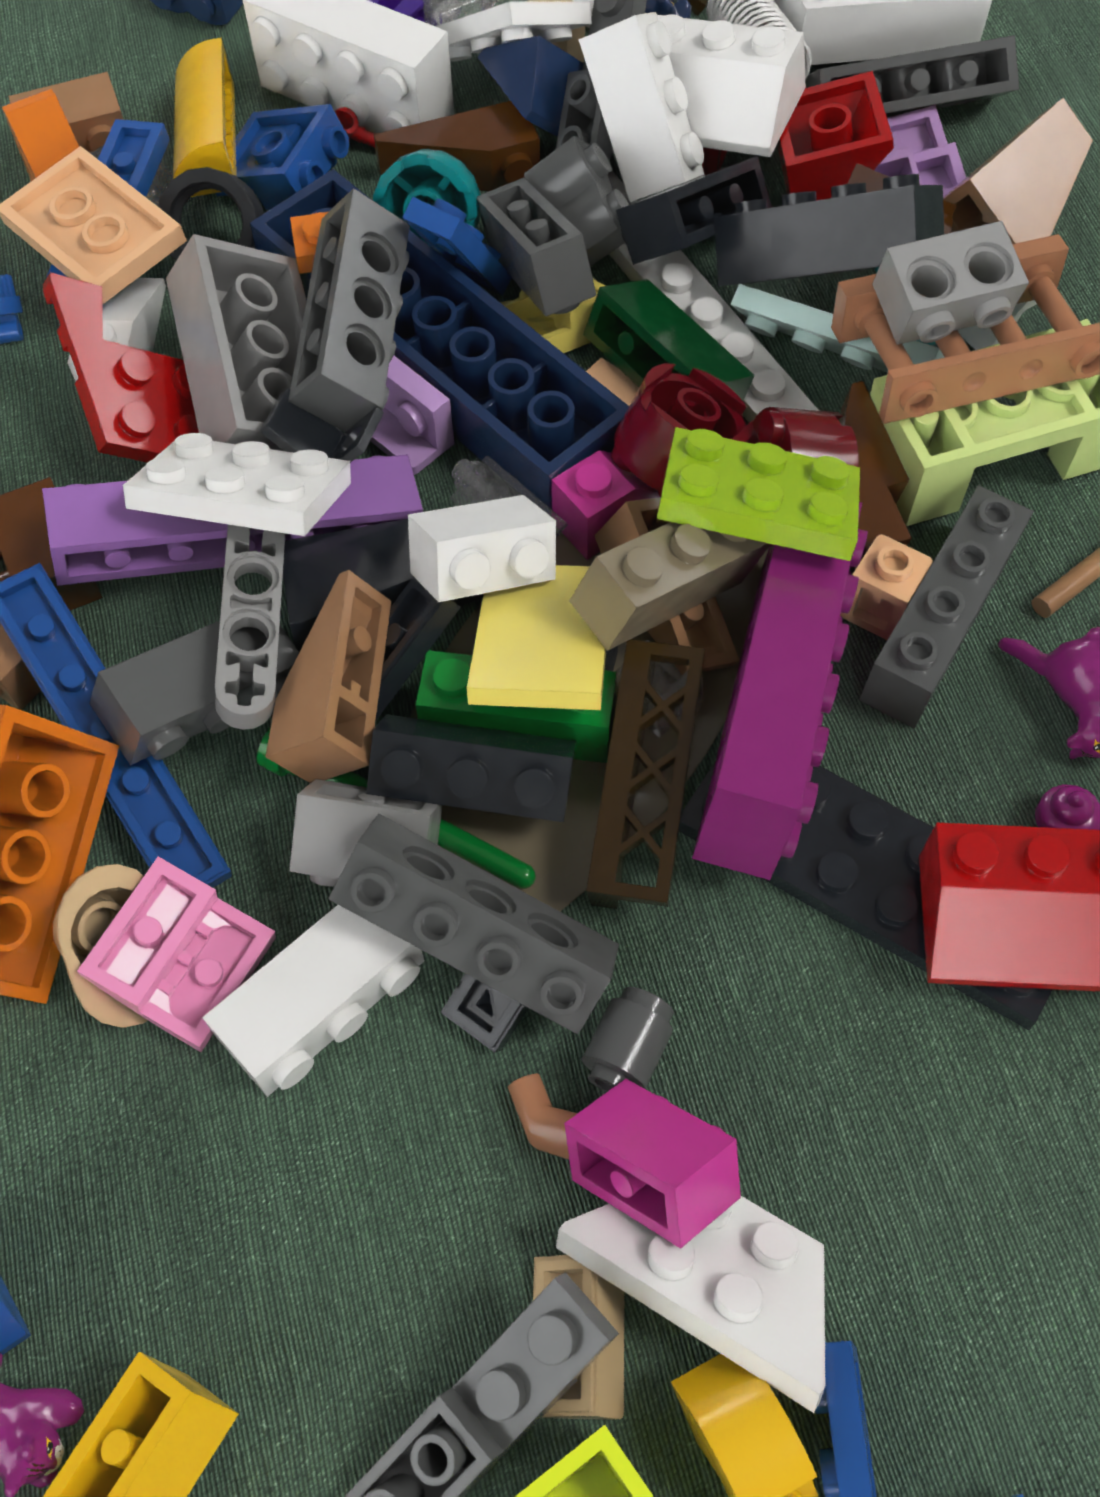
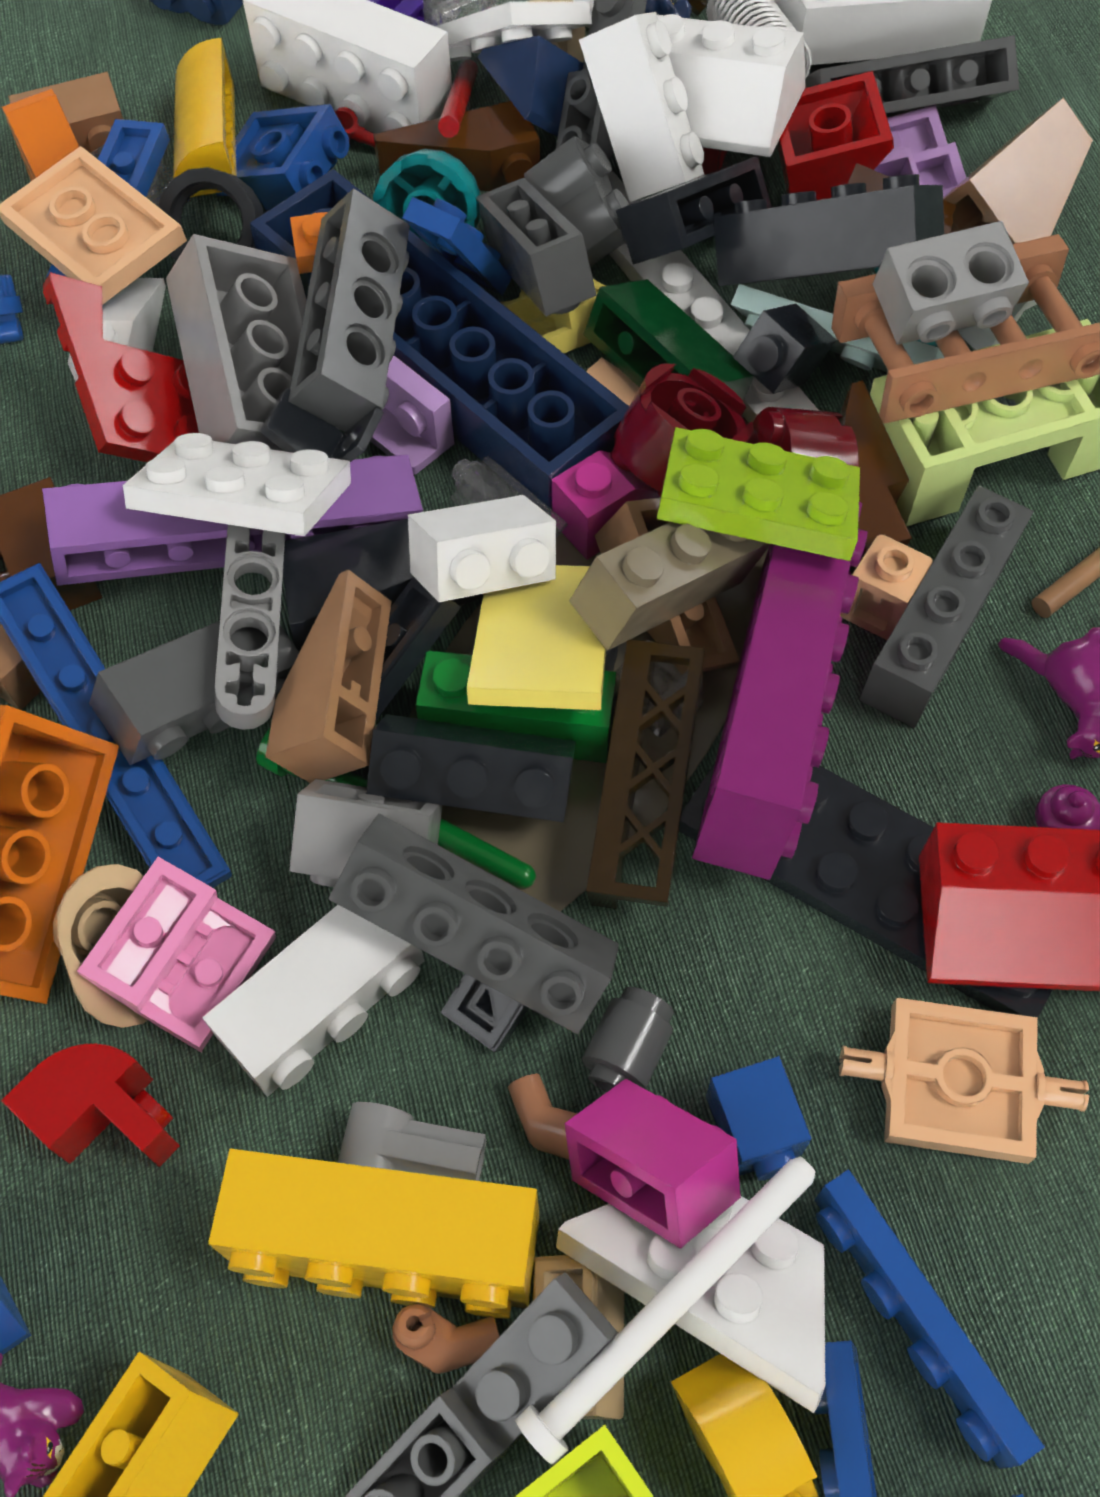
none -> red brick [1,1044,180,1167]
none -> yellow brick [208,1149,540,1319]
none -> light grey piece [337,1102,487,1181]
none -> nougat arm [392,1304,500,1374]
none -> red bar [438,59,478,138]
none -> white bar [515,1156,816,1466]
none -> blue brick [706,1056,812,1181]
none -> black brick [733,303,836,394]
none -> blue plate [814,1169,1045,1469]
none -> light nougat plate [839,998,1089,1164]

